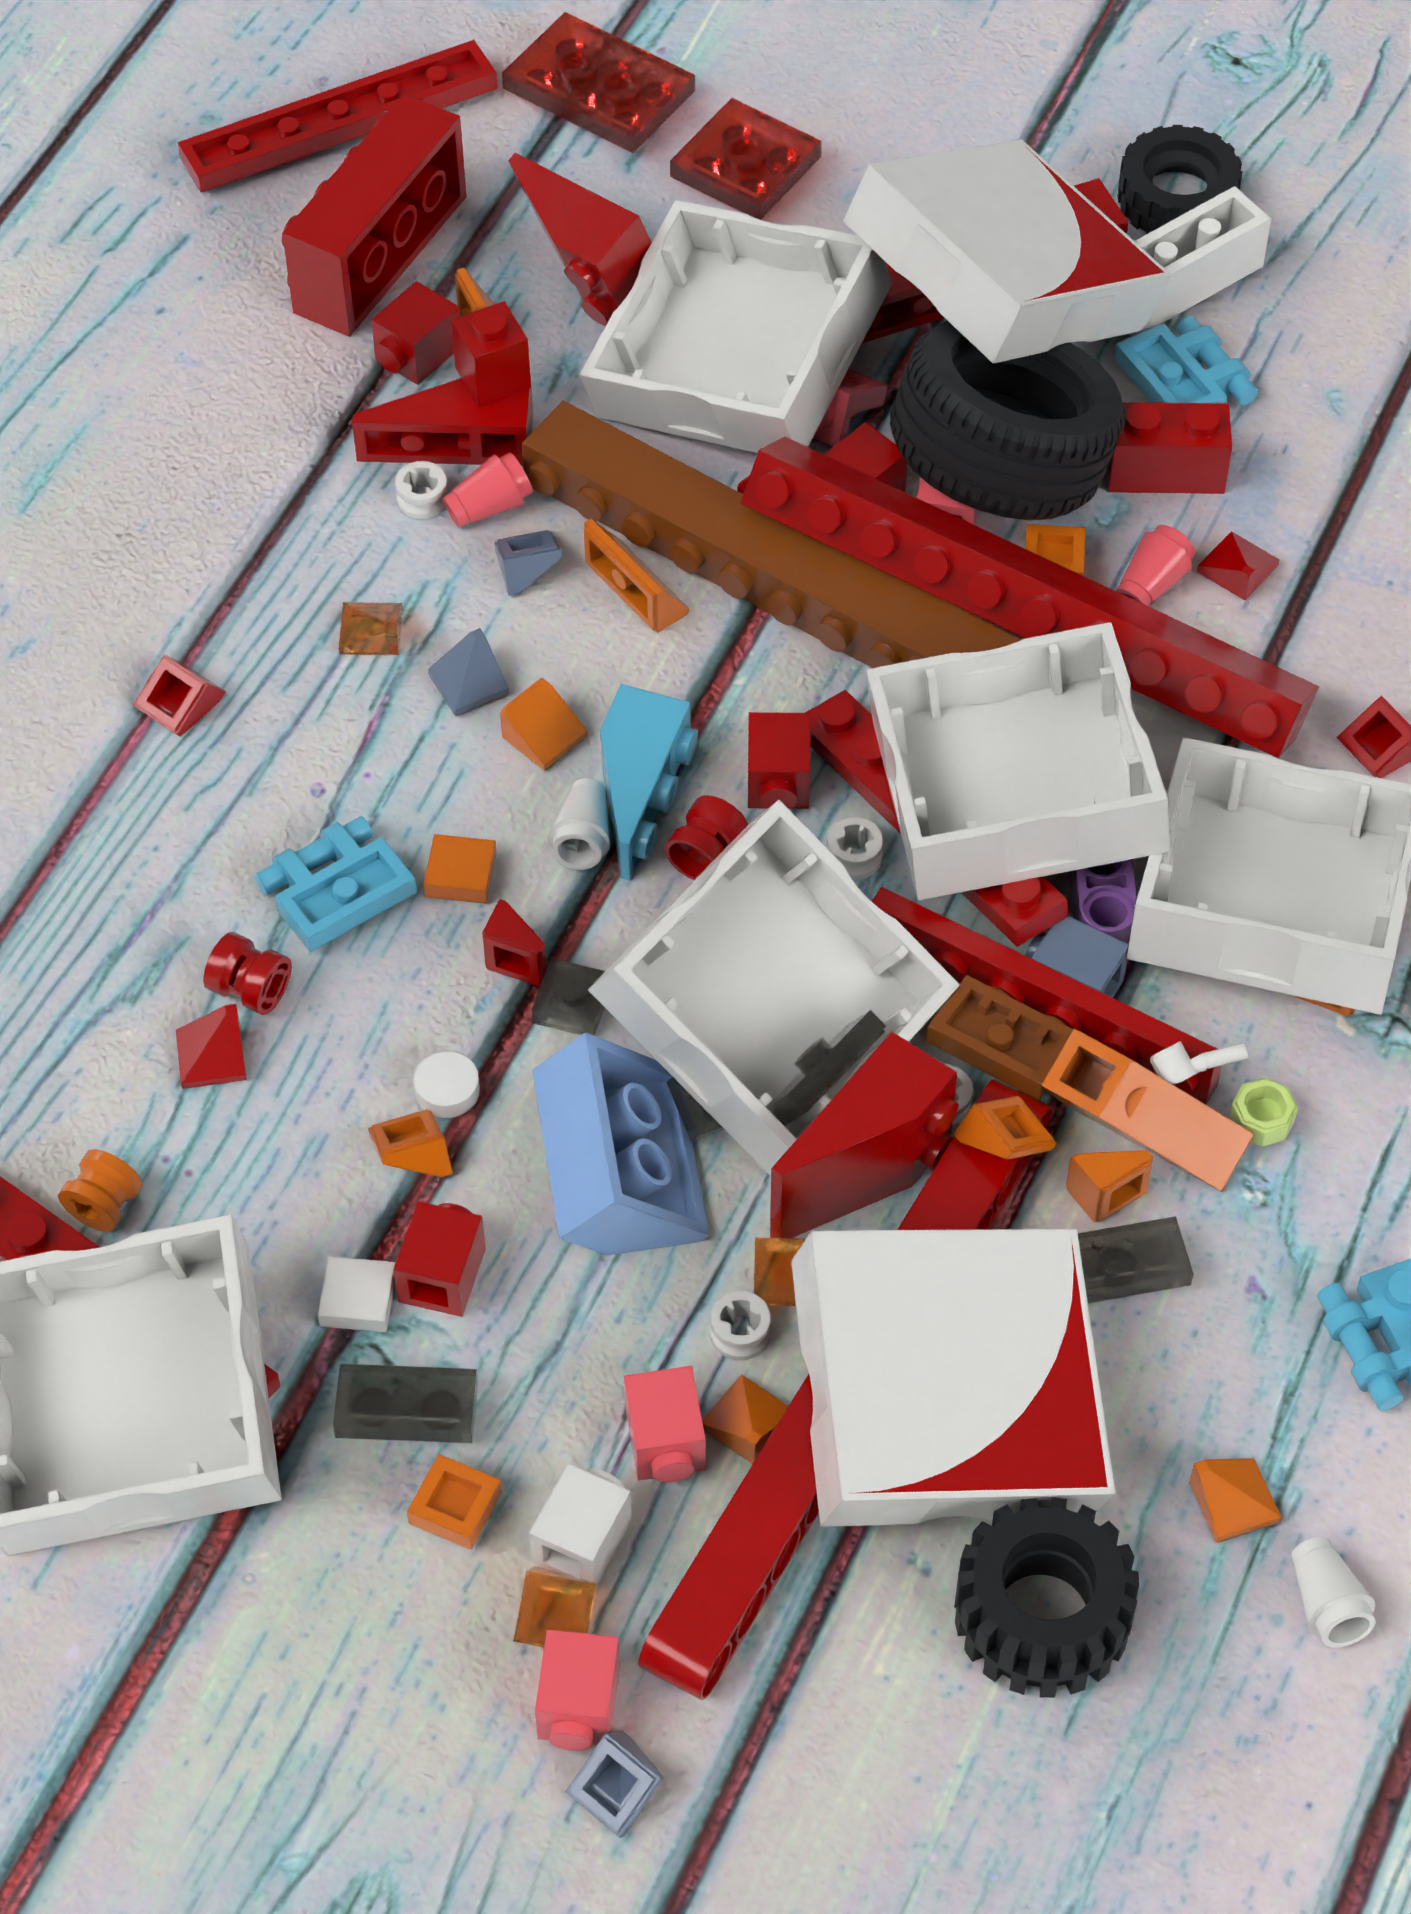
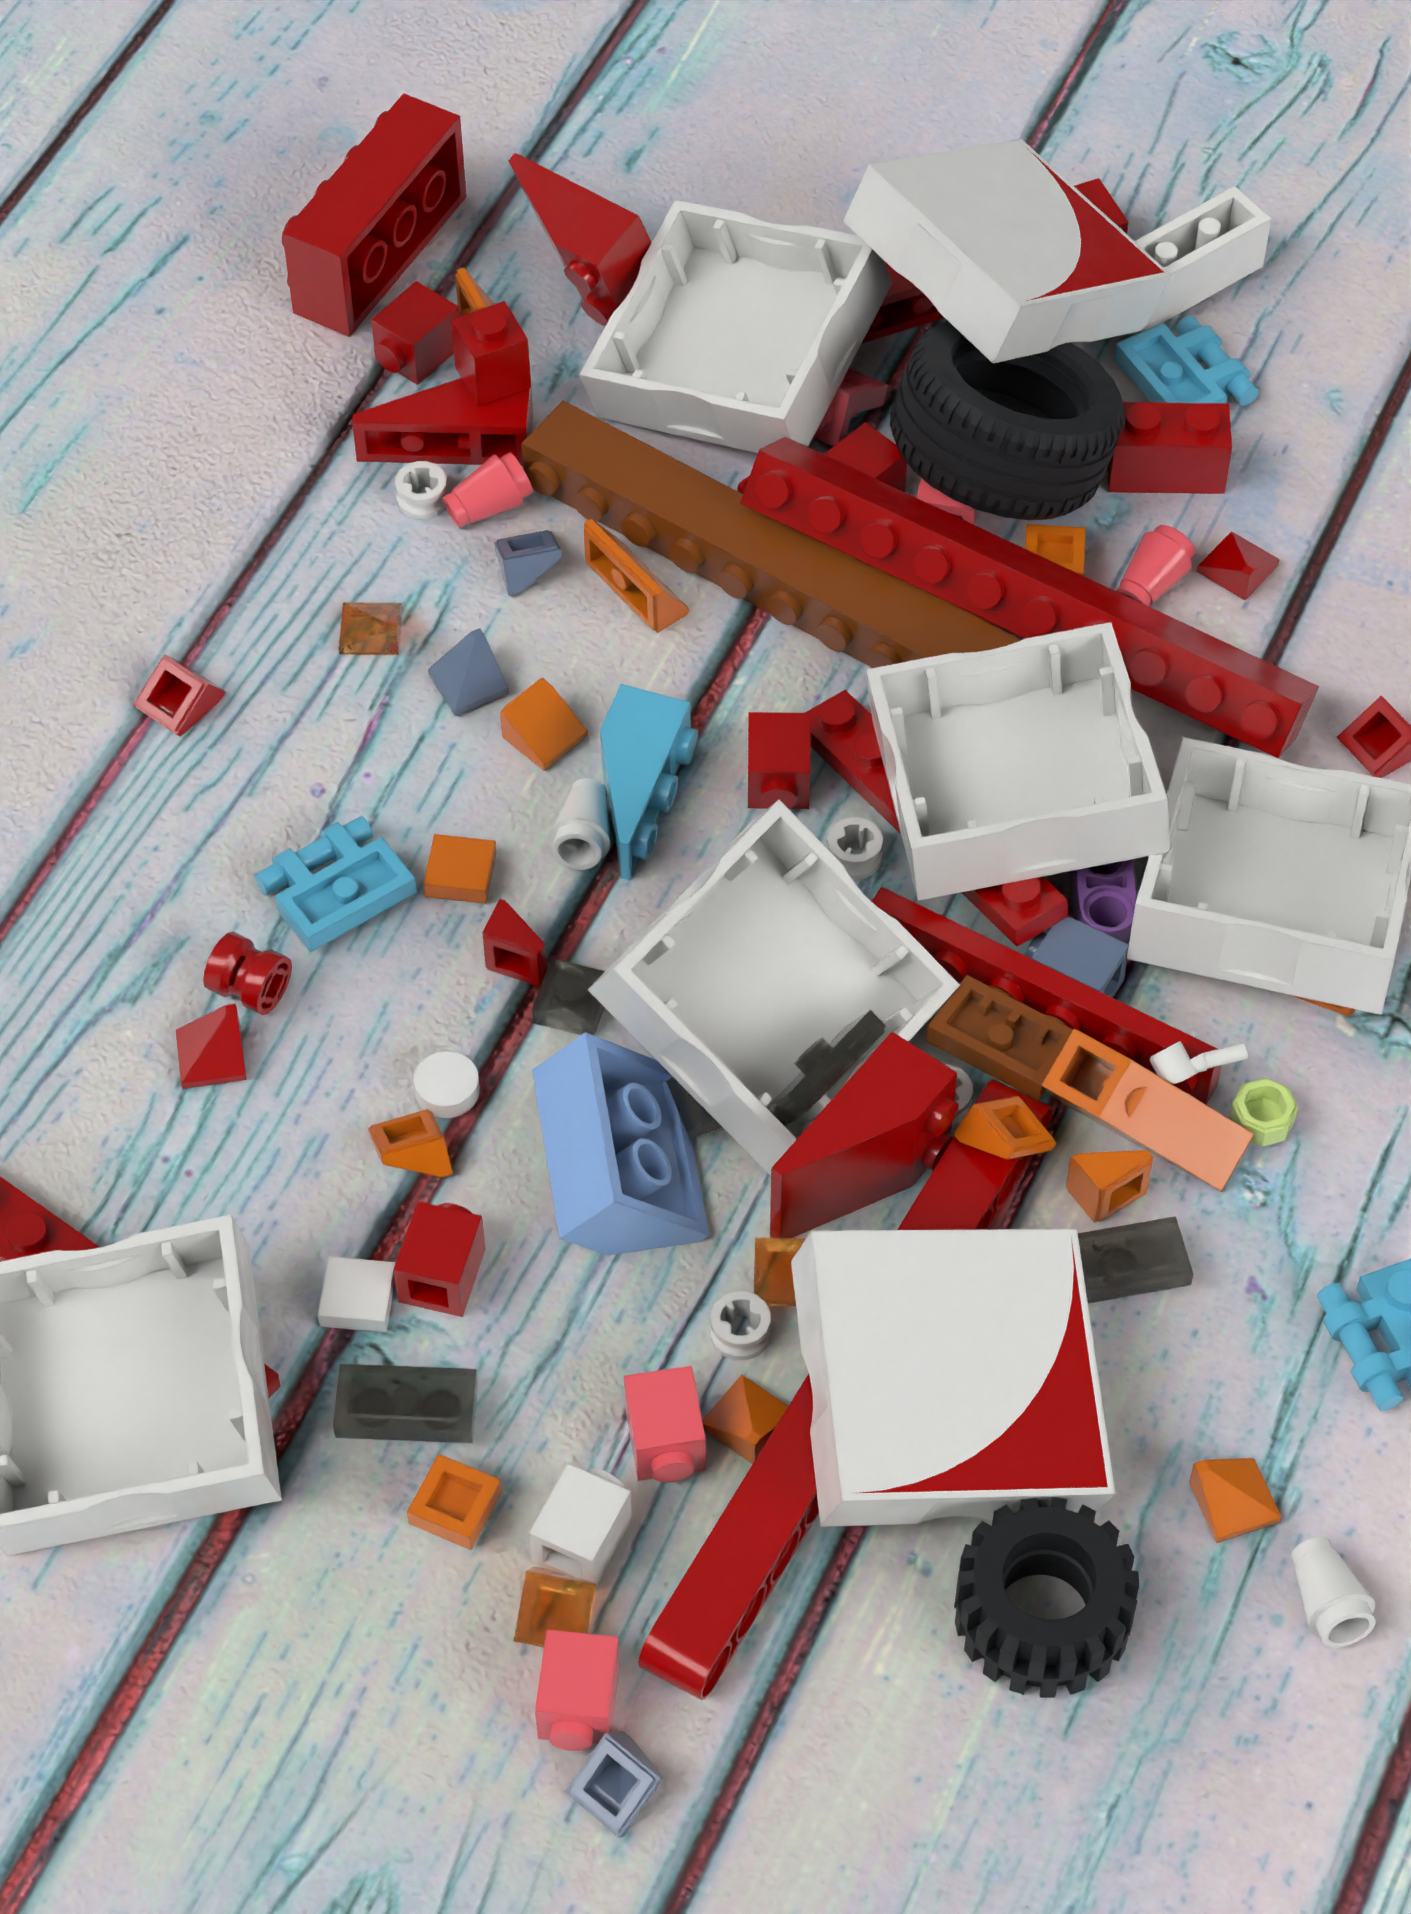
orange wheel [58,1149,143,1232] -> none
red plate [177,40,498,193] -> none
clear red plate [502,12,695,153] -> none
red wheel [664,795,748,880] -> none
clear red plate [670,98,822,220] -> none
black tyre [1117,125,1243,234] -> none

